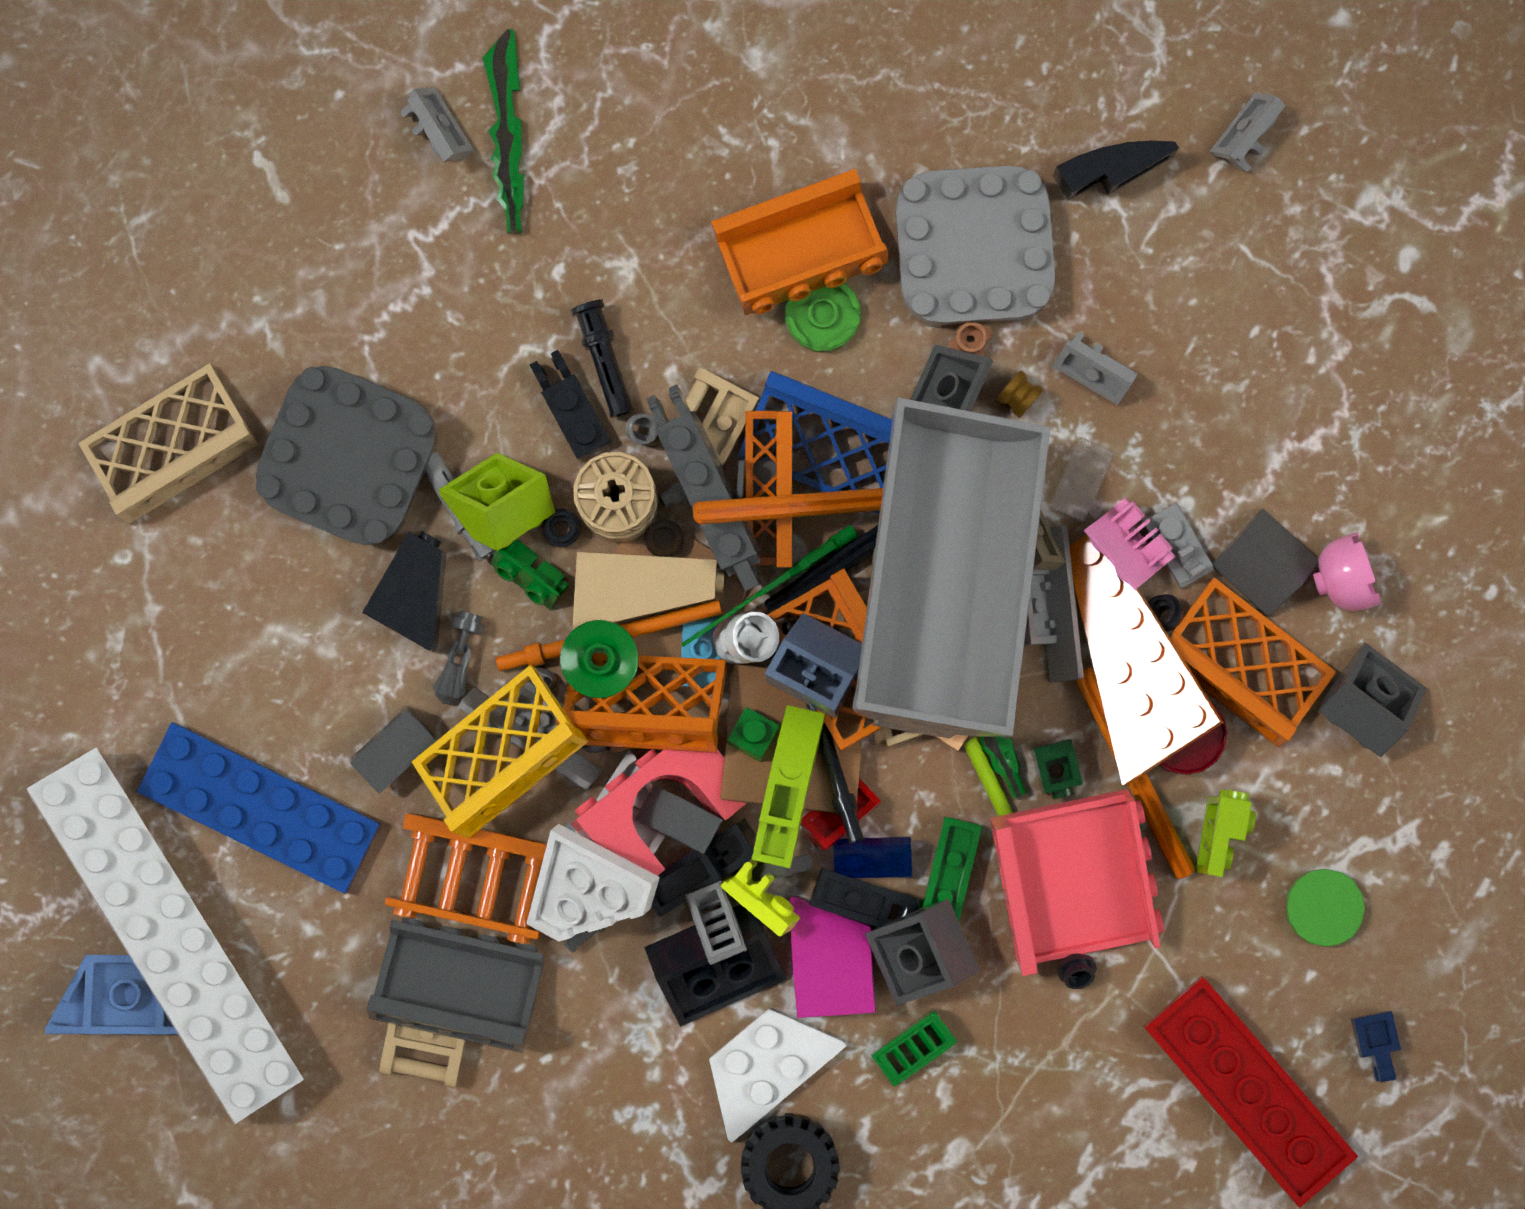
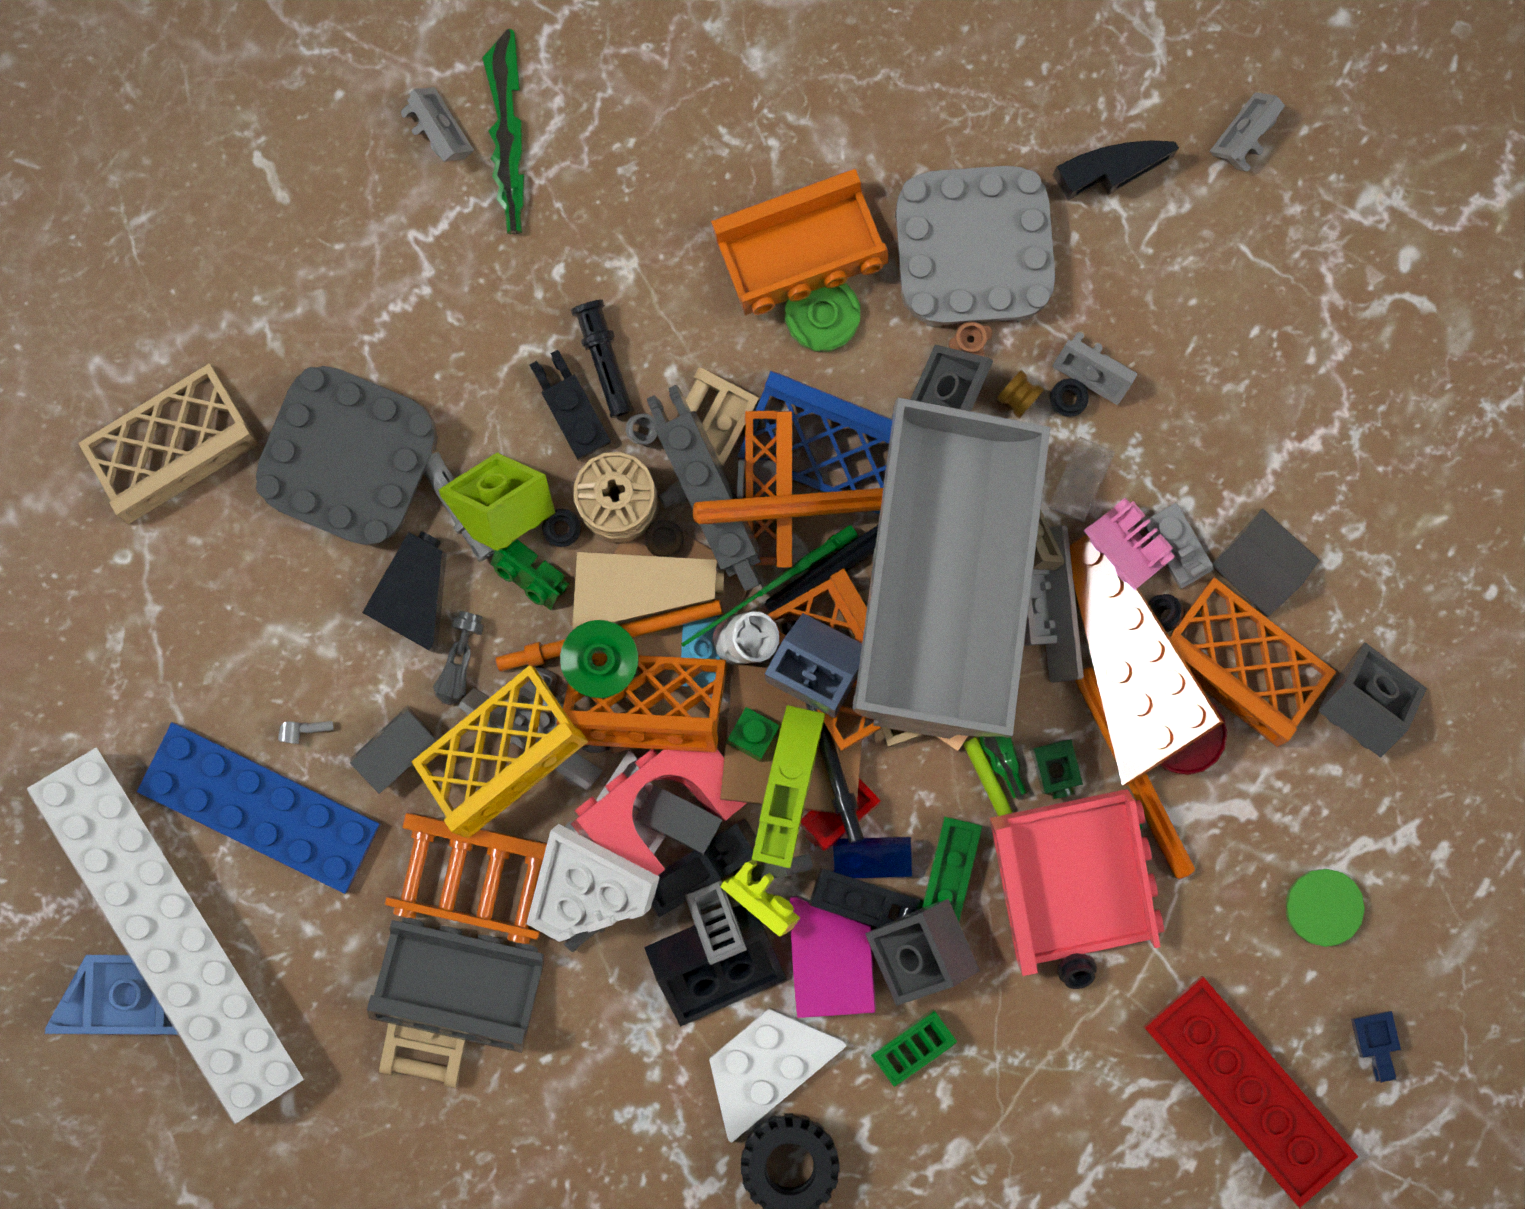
lime plate [1195,790,1256,877] -> none
bright pink cylinder [1313,532,1381,611] -> none
none -> light grey hand [278,721,333,744]
none -> black plate [1050,378,1089,417]

